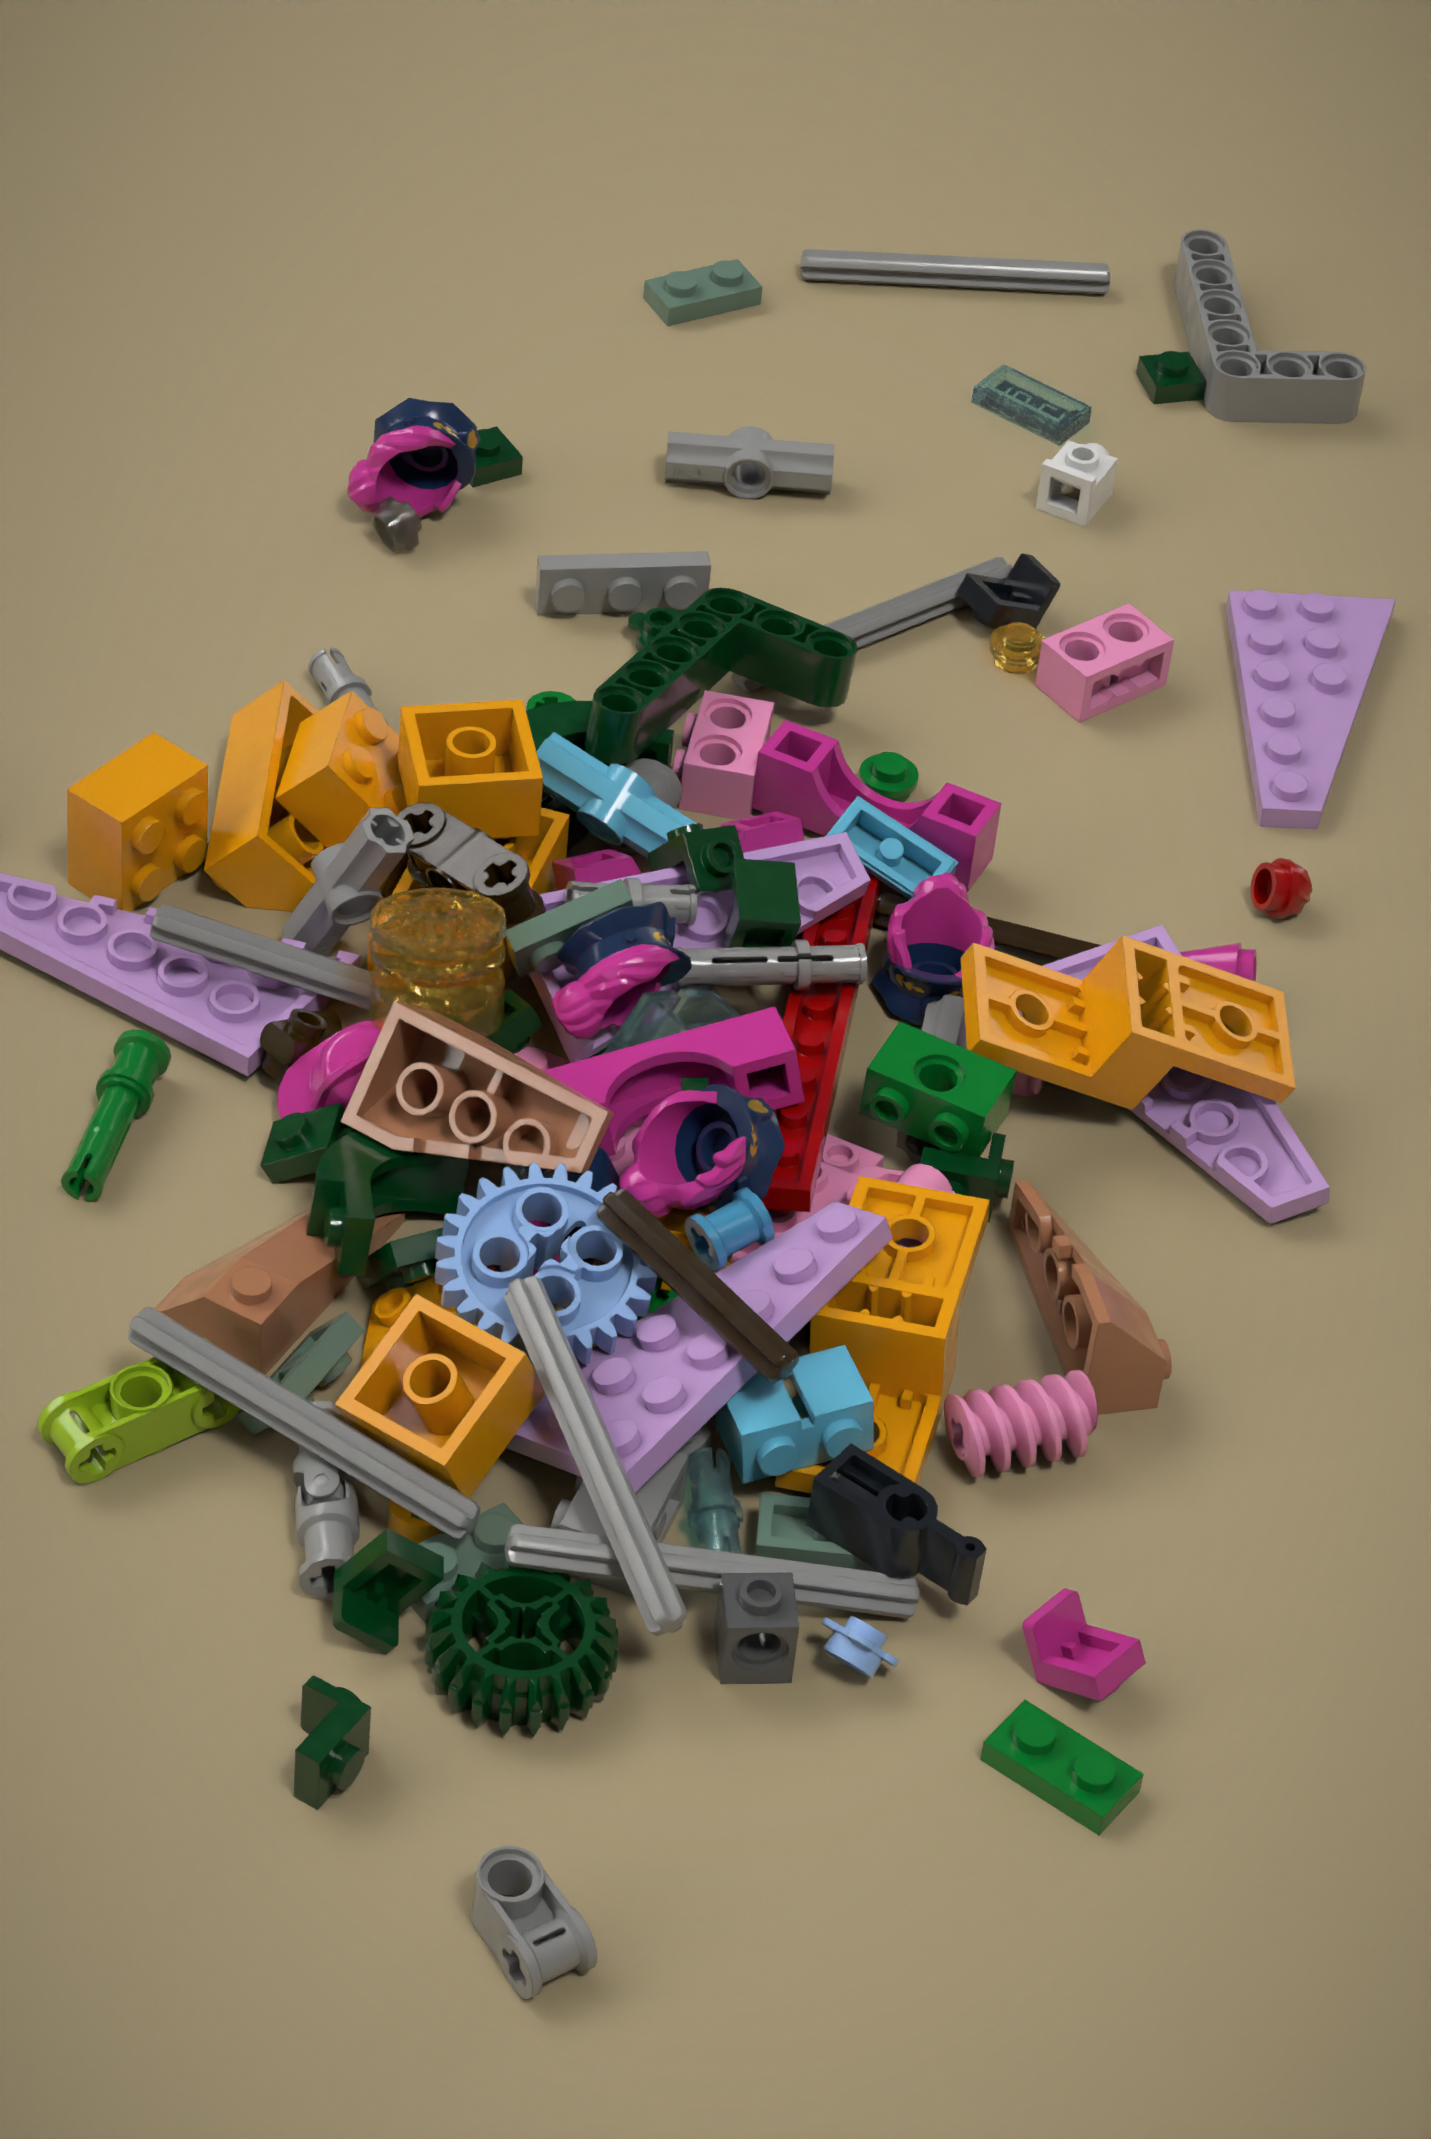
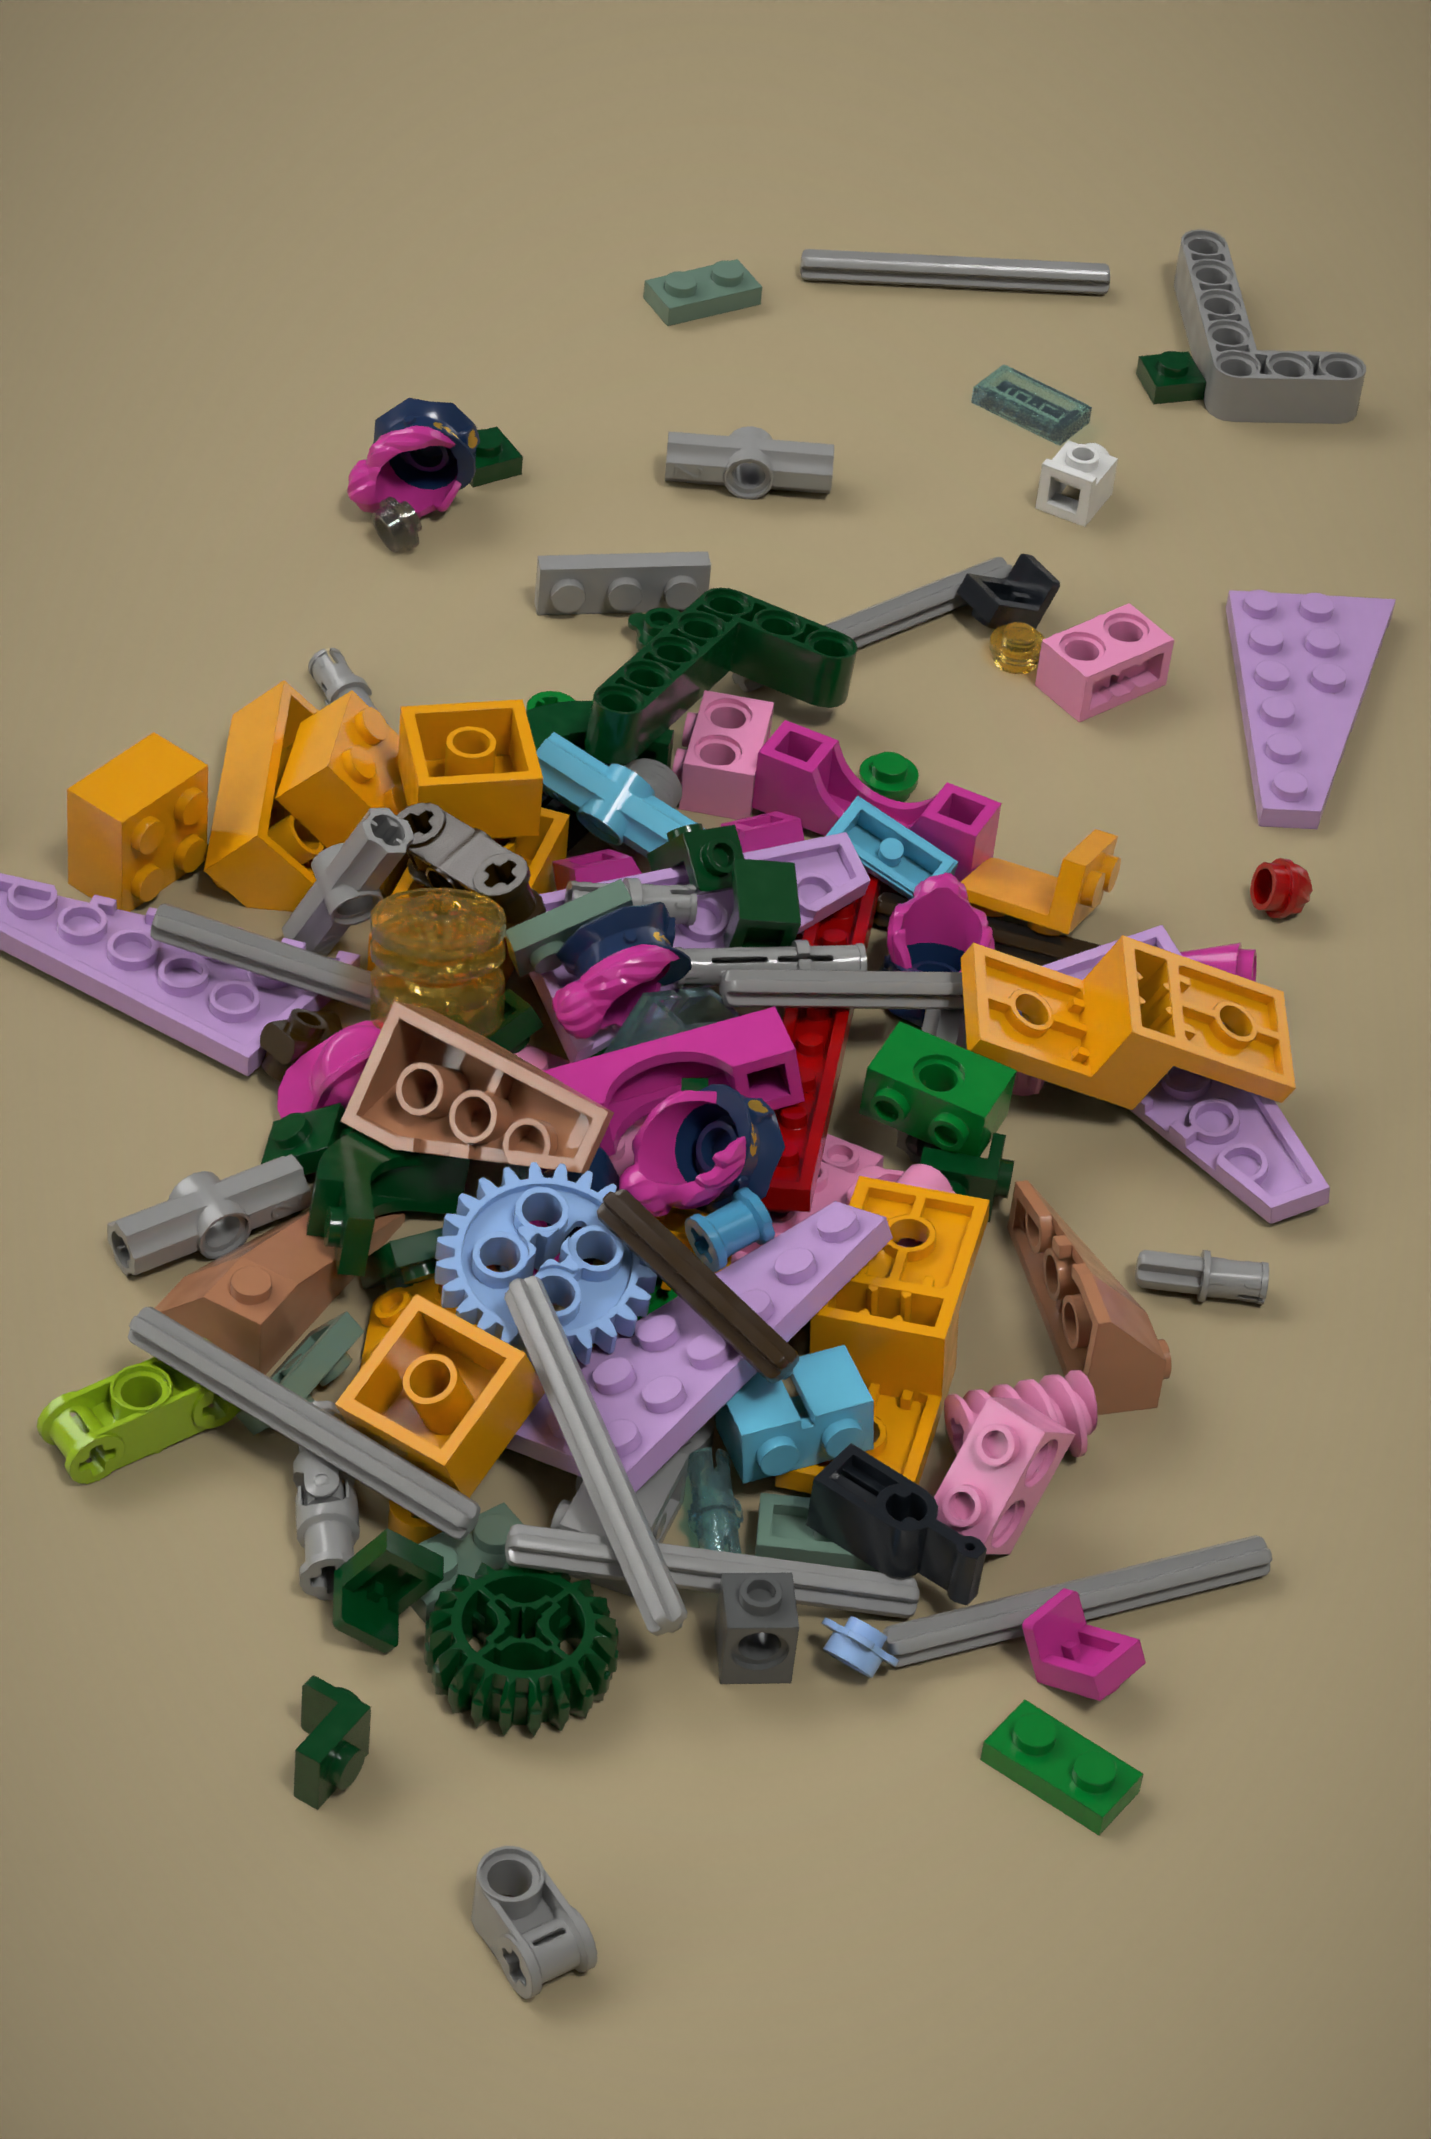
green pin [61,1029,172,1202] -> none
none -> light grey piece [107,1154,311,1277]
none -> light grey axle [719,969,964,1010]
none -> light grey axle [882,1535,1272,1668]
none -> bright pink brick [934,1397,1076,1554]
none -> light orange bracket [961,829,1121,936]
none -> light grey axle [1135,1250,1269,1304]

